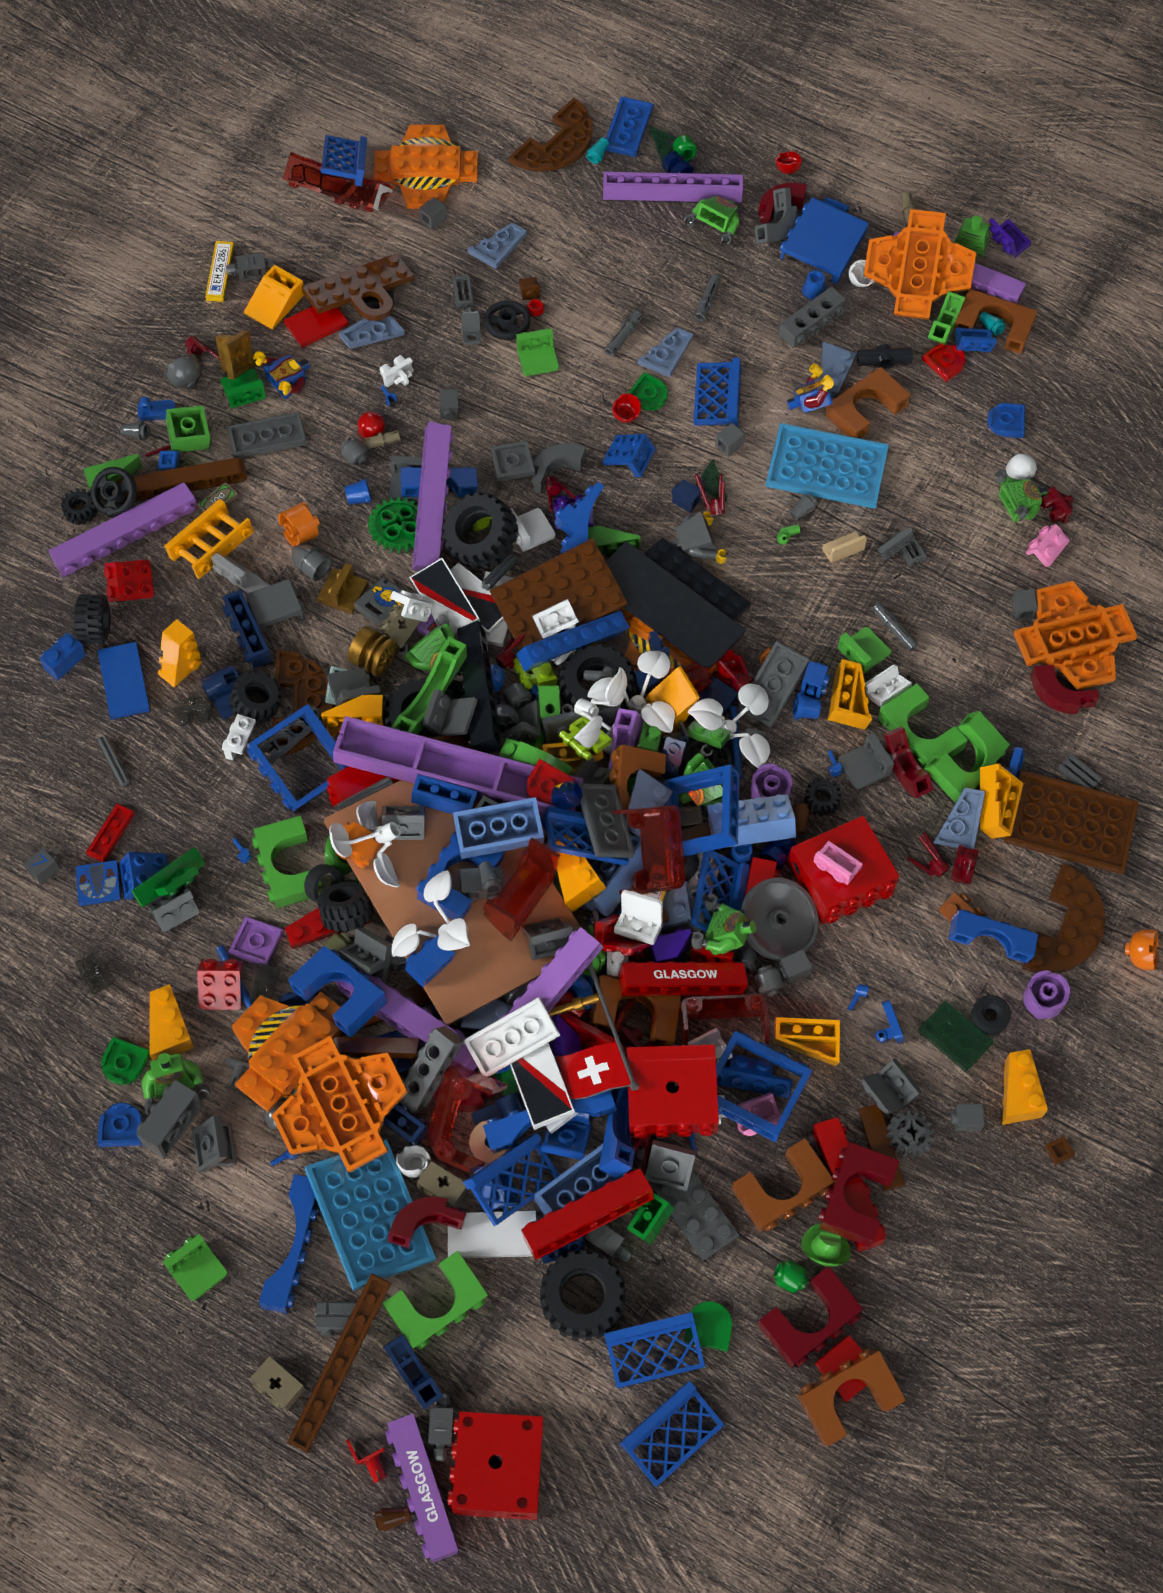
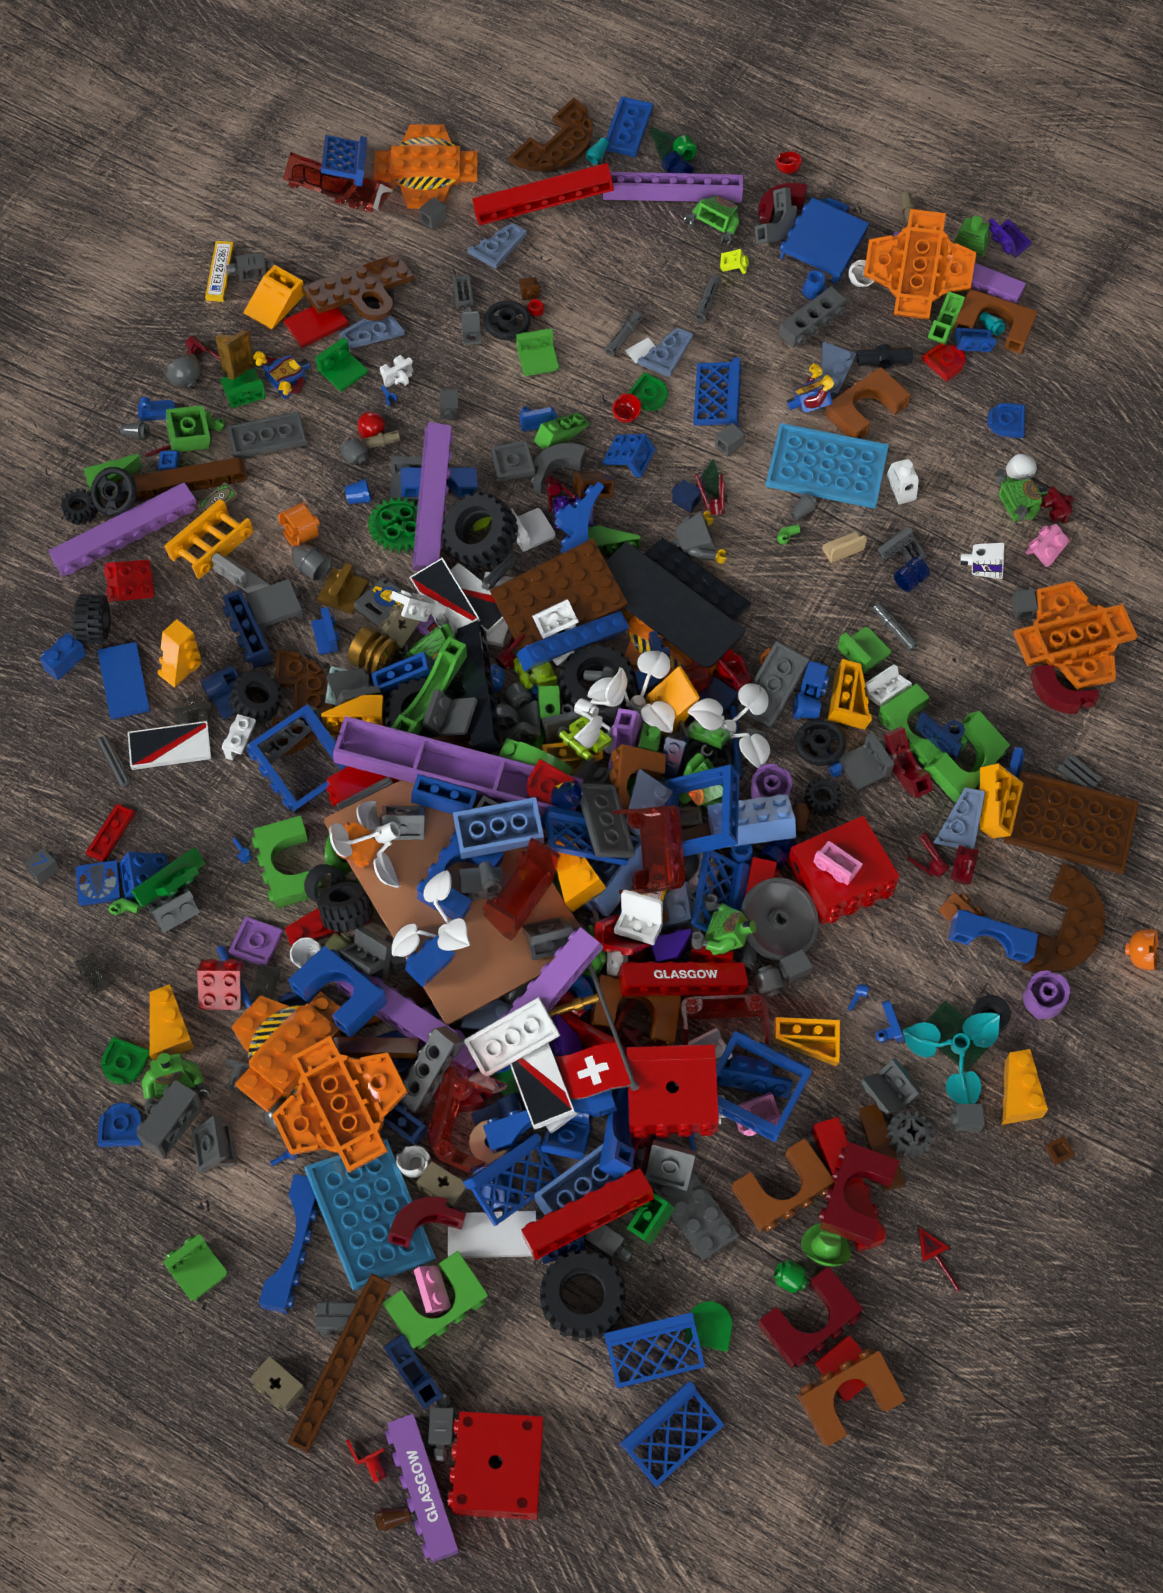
none -> bright green arm [108,898,141,915]
none -> tile [128,721,212,770]
none -> bright green arm [205,411,225,431]
none -> white hair [290,937,322,968]
none -> blue bracket [311,607,340,655]
none -> green bracket [315,337,368,392]
none -> blue brick [371,652,434,698]
none -> bright pink bracket [414,1266,451,1316]
none -> red brick [472,163,614,226]
none -> blue piece [519,407,557,432]
none -> bright green slope [534,412,590,450]
none -> reddish brown torso [573,471,615,499]
none -> white sticker [625,338,656,363]
none -> neon yellow bracket [720,249,749,274]
none -> black wheel [794,719,846,766]
none -> white torso [886,459,919,505]
none -> clear blue wheel [893,557,930,592]
none -> teal plant [903,1013,1000,1104]
none -> dark blue piece [915,712,965,761]
none -> piece [918,1227,961,1292]
none -> white torso [960,543,1004,579]

